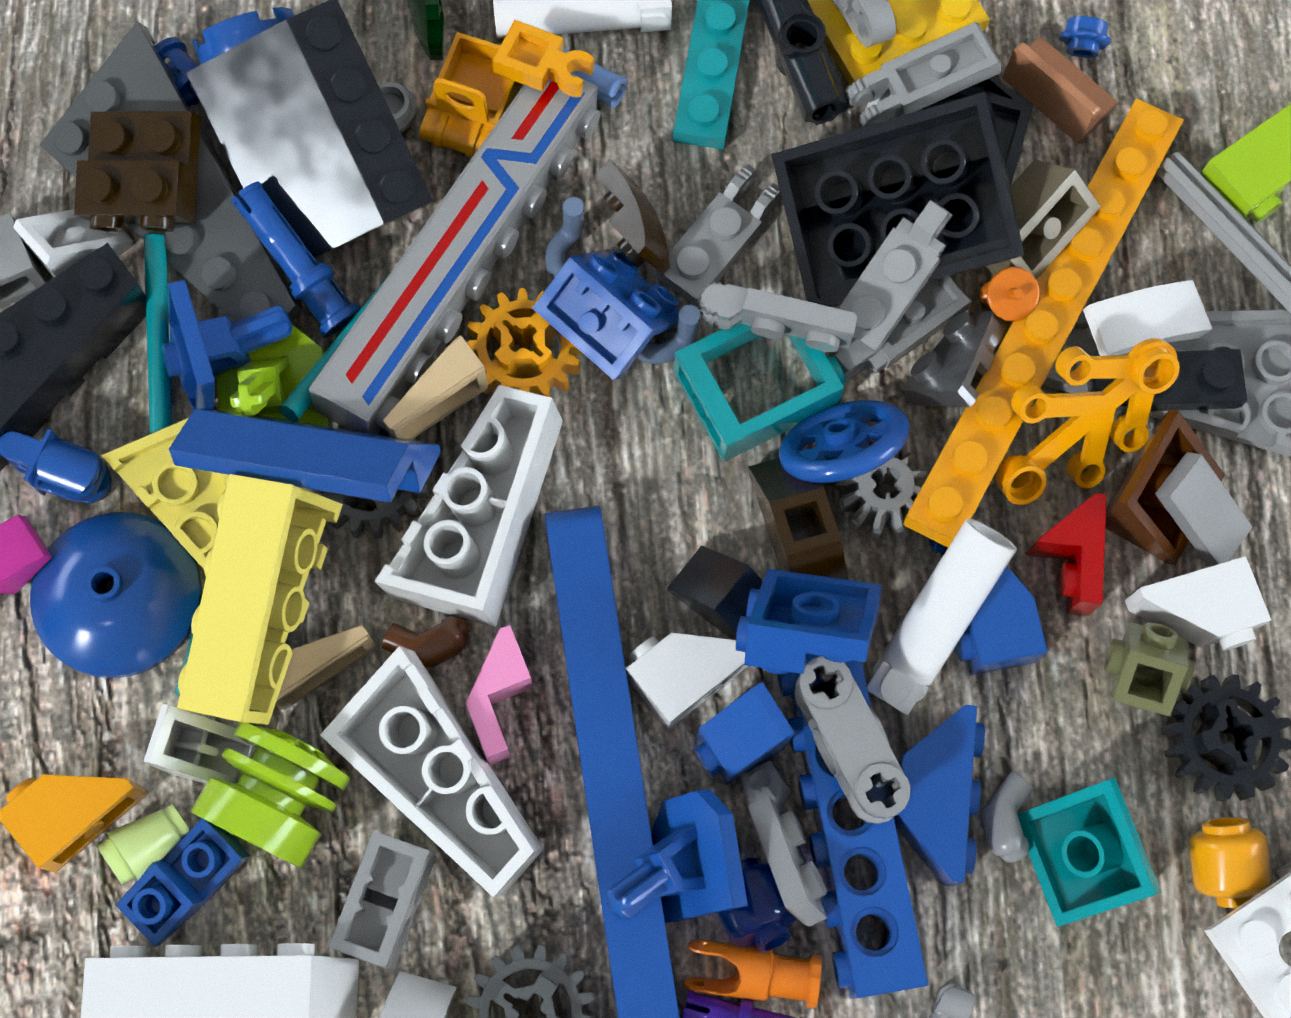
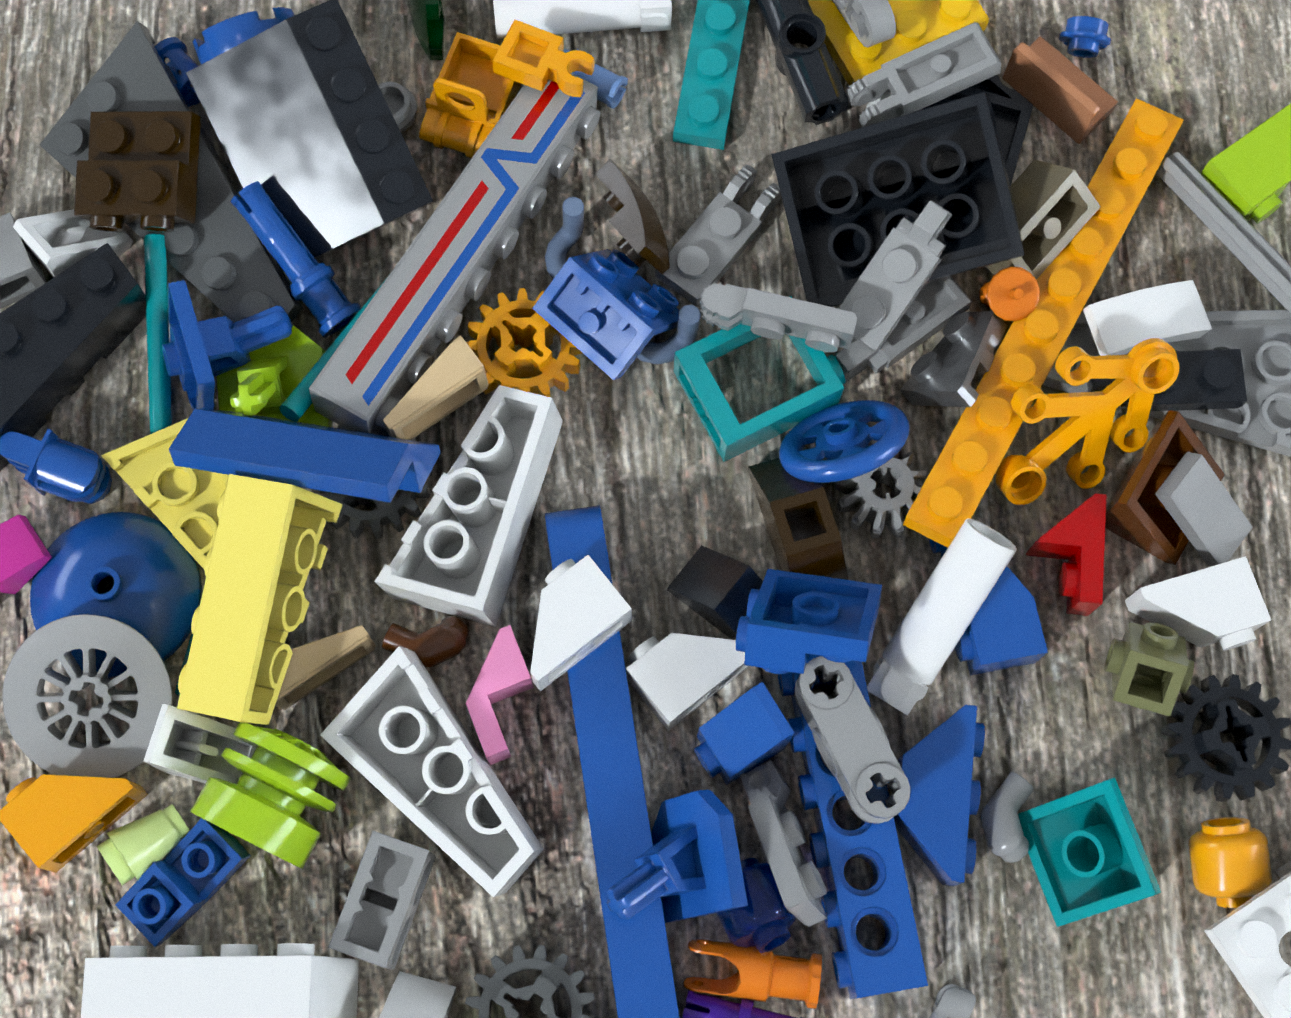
none -> light grey piece [2,614,172,778]
none -> white slope [530,555,632,691]

